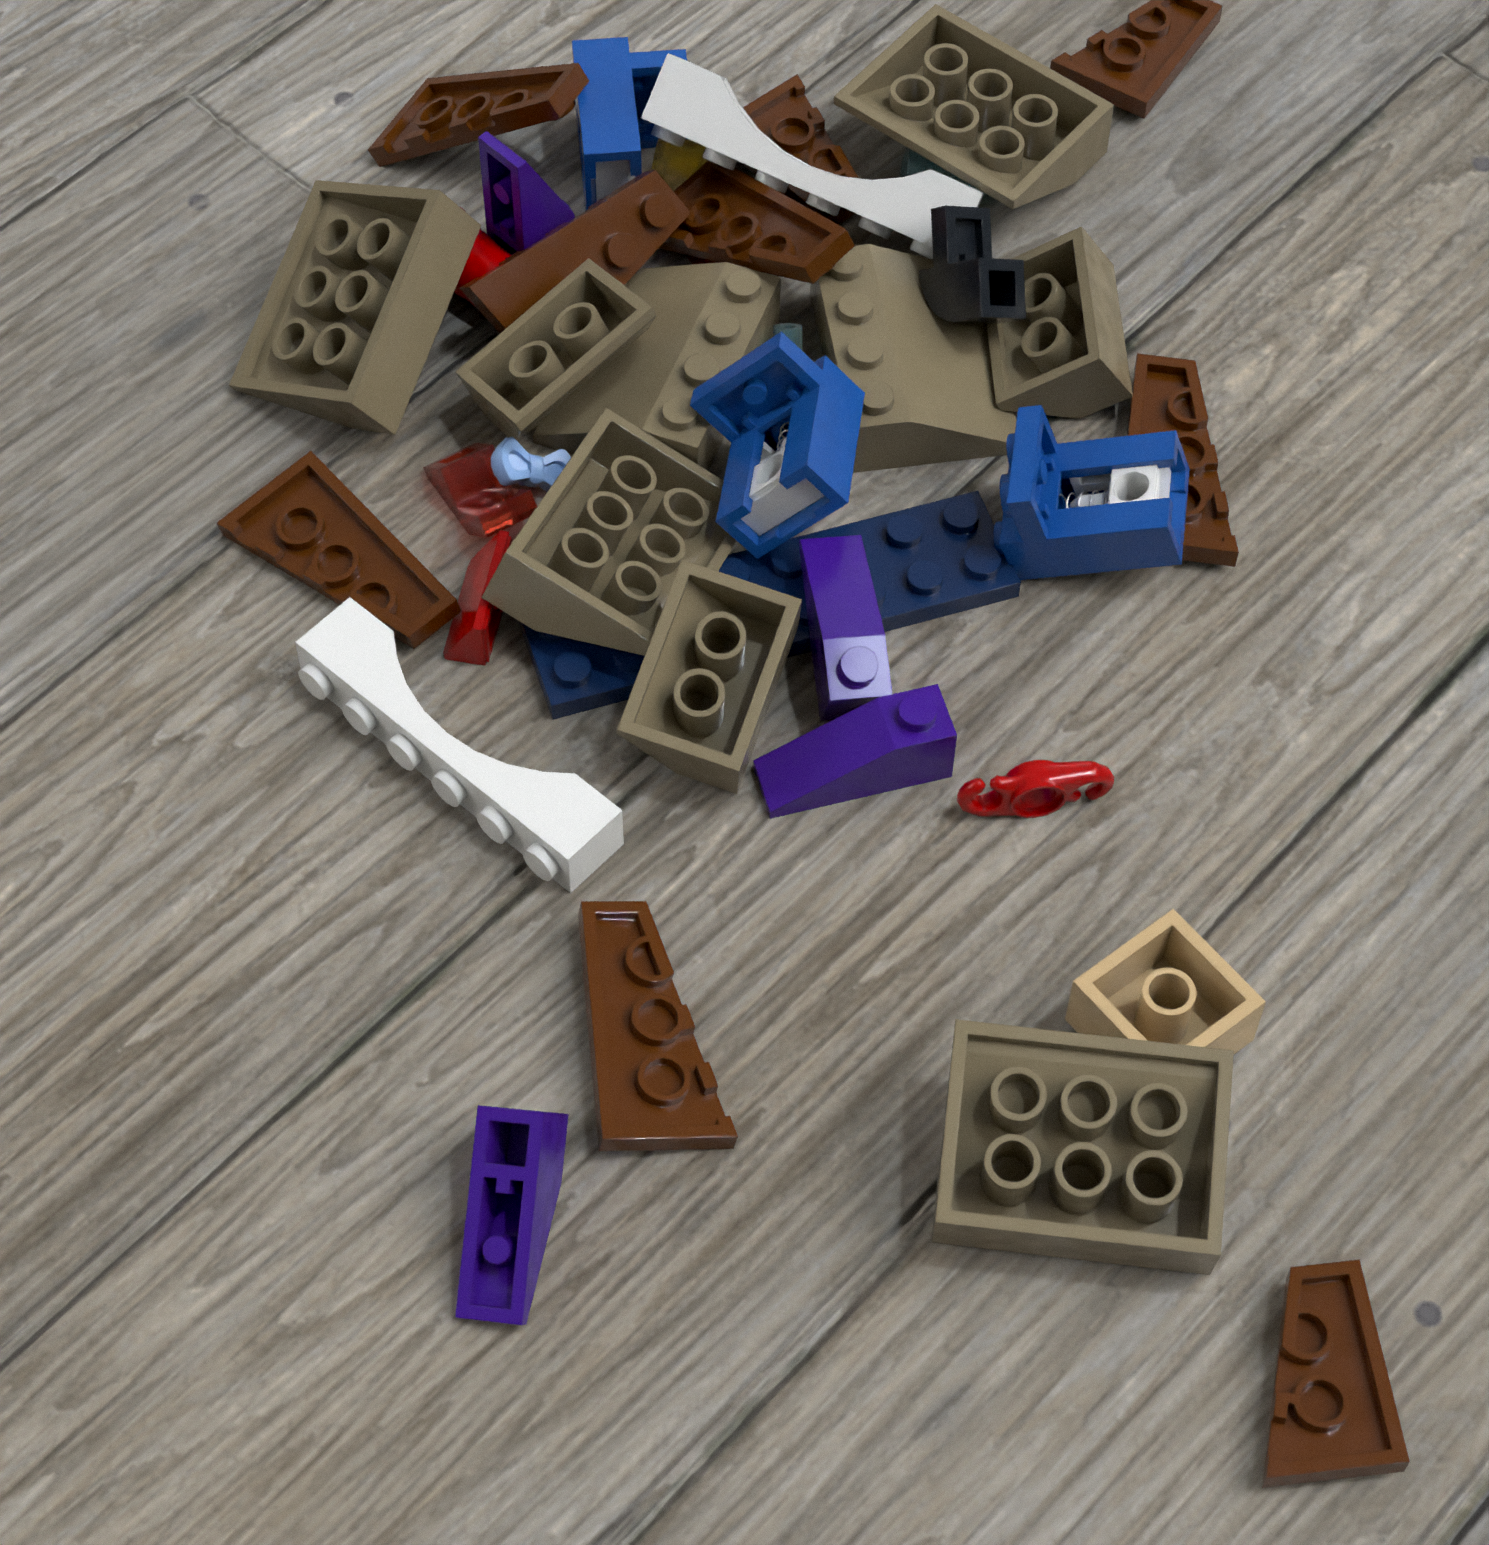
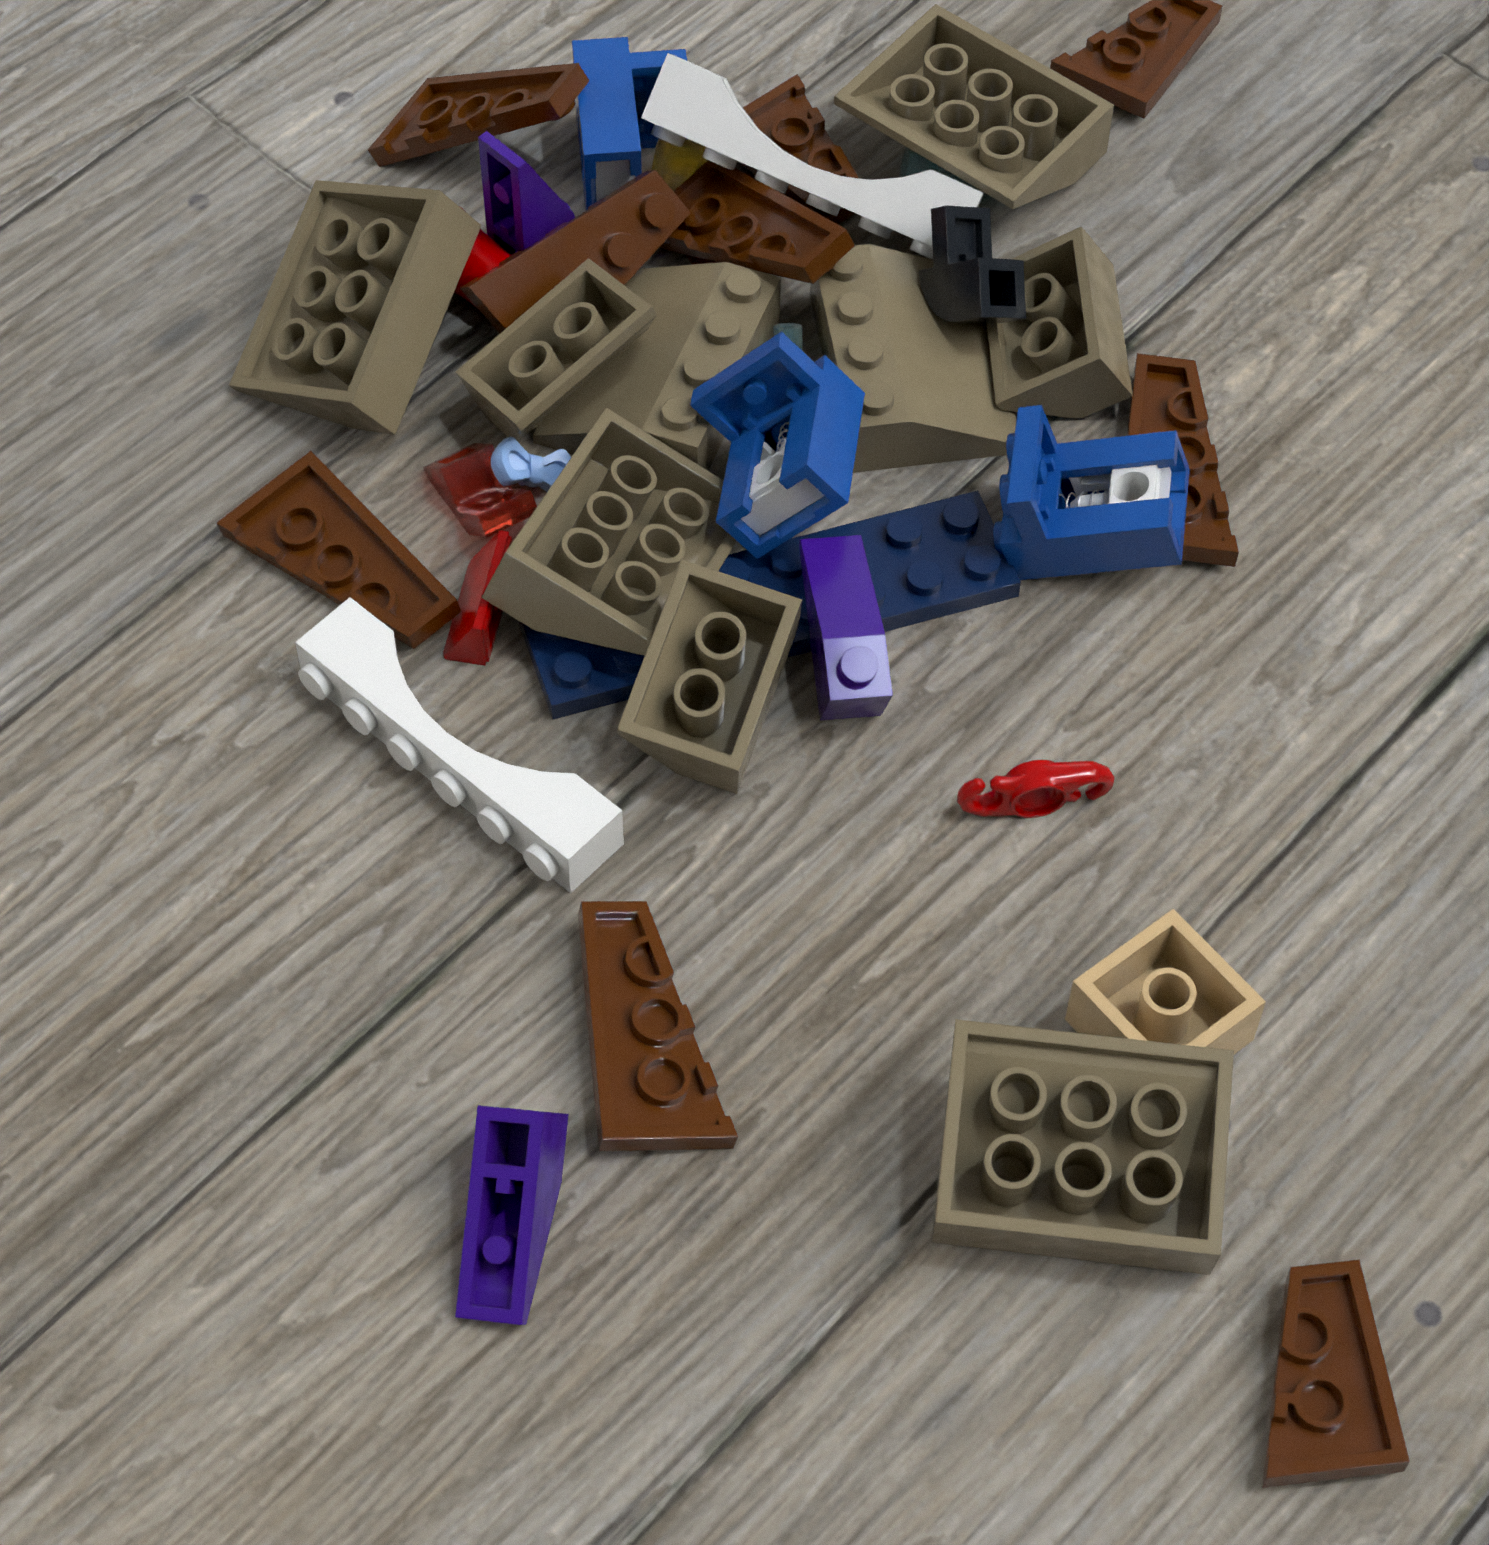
dark purple slope [753,684,957,819] -> none

